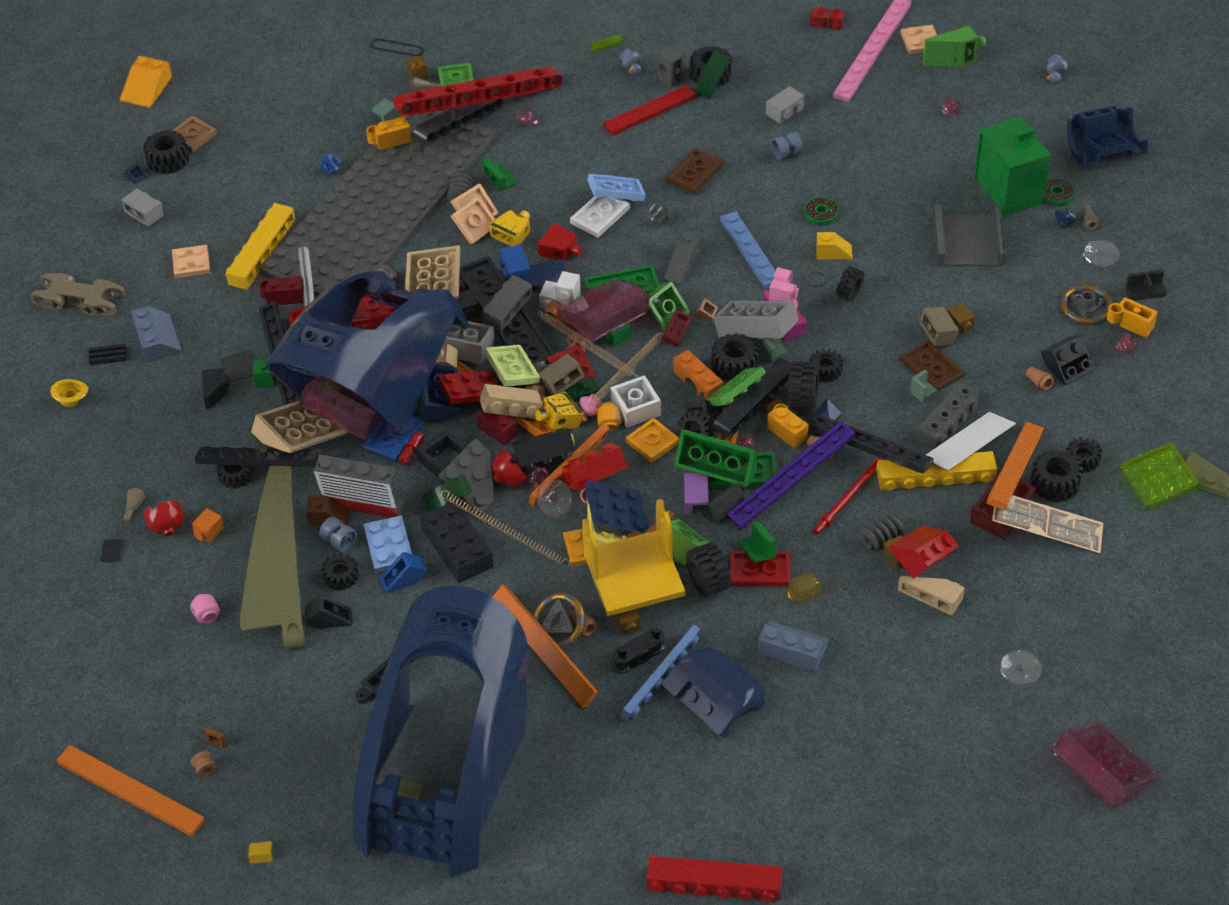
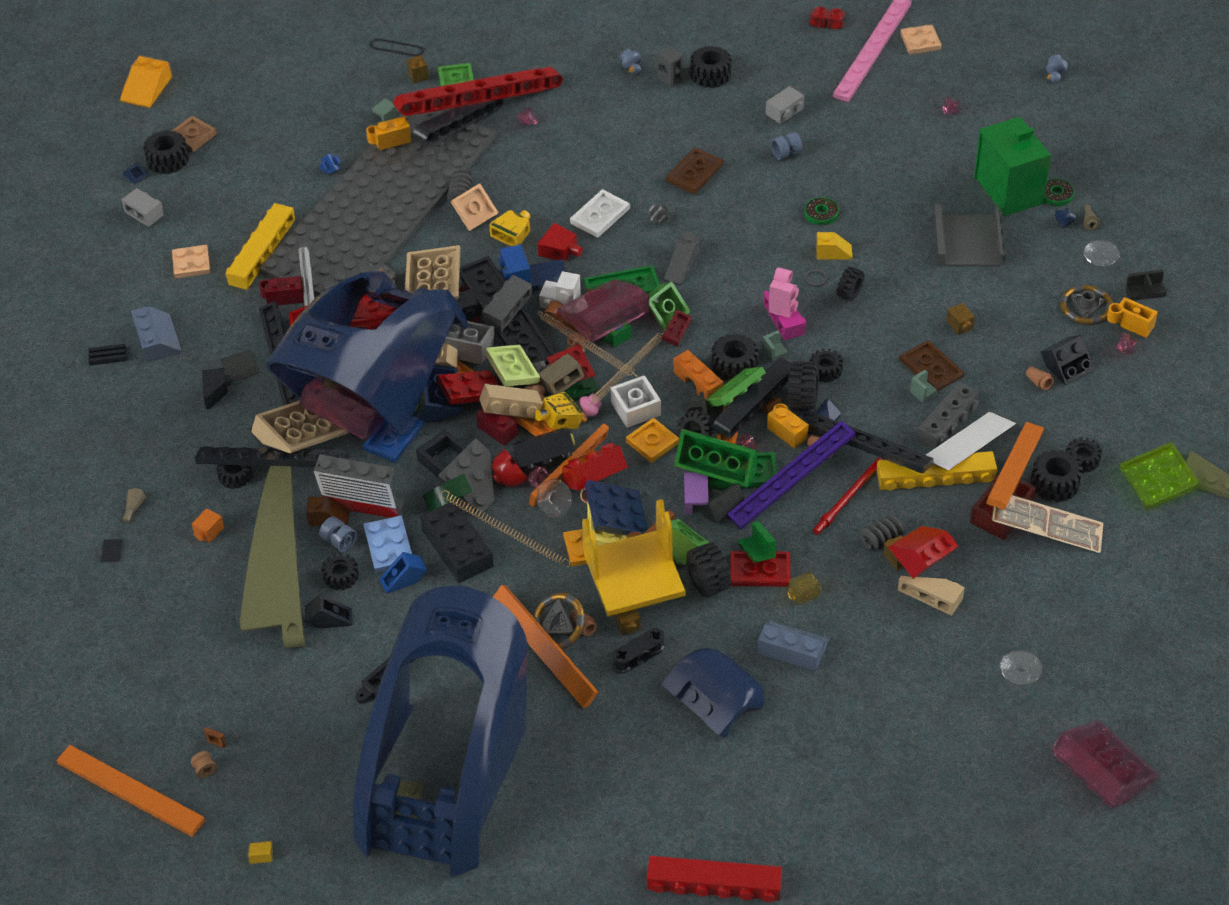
dark tan piece [30,273,125,316] -> none
yellow hat [50,379,88,408] -> none
red cylinder [143,501,184,536] -> none
bright pink head [190,594,220,624] -> none
green brick [253,359,275,388] -> none
red axle [399,432,425,465] -> none
dark tan cone [409,77,440,92] -> none
light nougat plate [451,196,496,244] -> none
green panel [482,157,517,191] -> none
light blue plate [587,174,646,202] -> none
clear neon green axle [589,34,622,51] -> none
light orange head [596,402,622,431] -> none
red tile [603,85,696,136] -> none
medium blue plate [619,625,700,722] -> none
dark orange slope [693,298,719,321] -> none
dark green brick [695,51,729,100] -> none
light grey brick [713,301,799,339] -> none
medium blue plate [720,211,775,289] -> none
dark tan brick [919,307,959,346] -> none
bright green slope [923,26,986,67] -> none
dark blue piece [1067,105,1148,166] -> none

